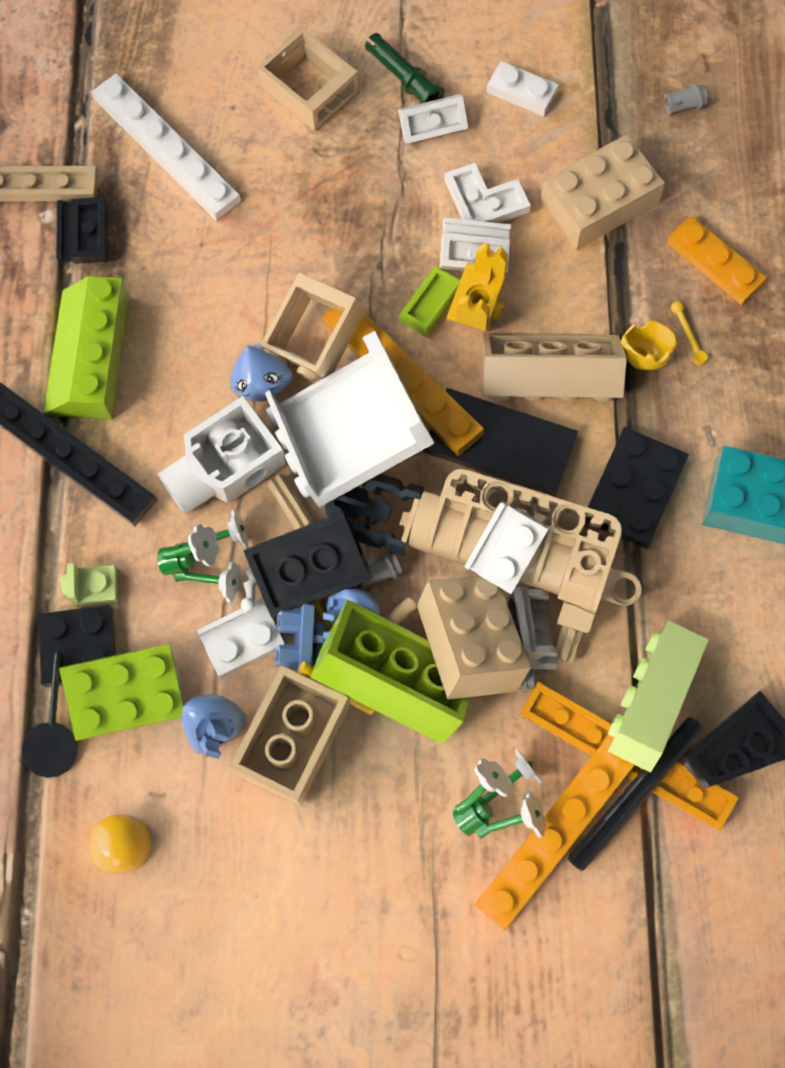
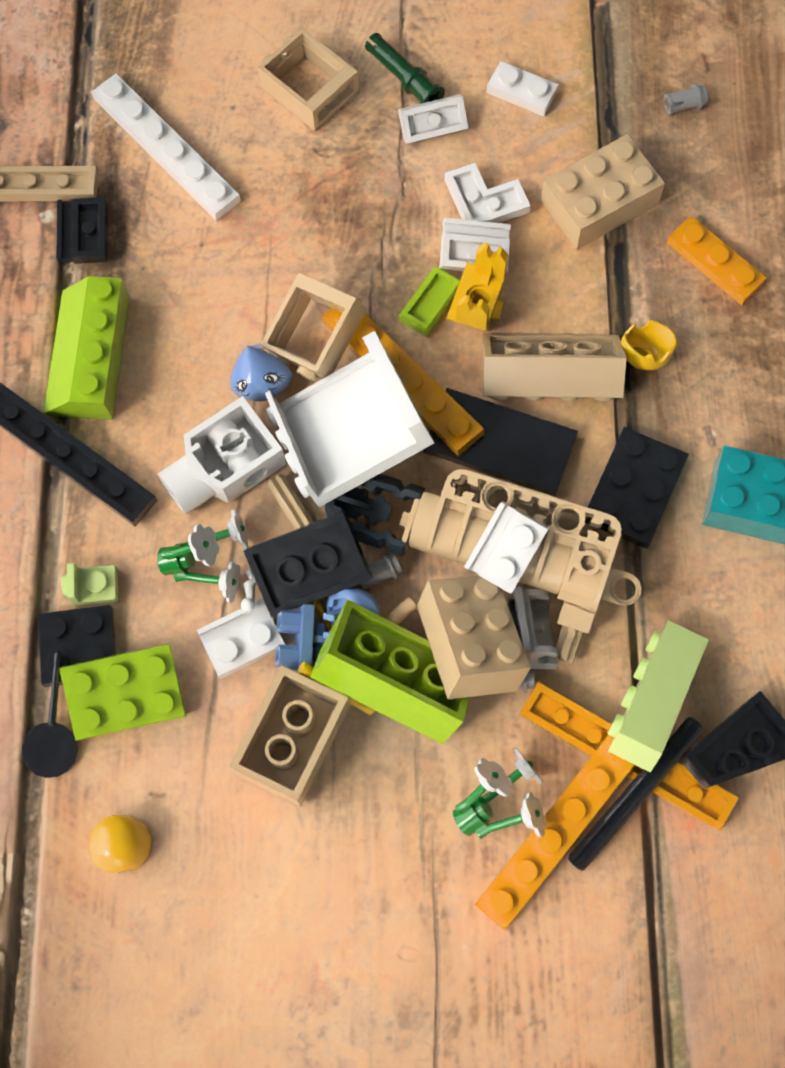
medium blue piece [182,694,247,759] -> none
yellow hinge [671,301,708,365] -> none

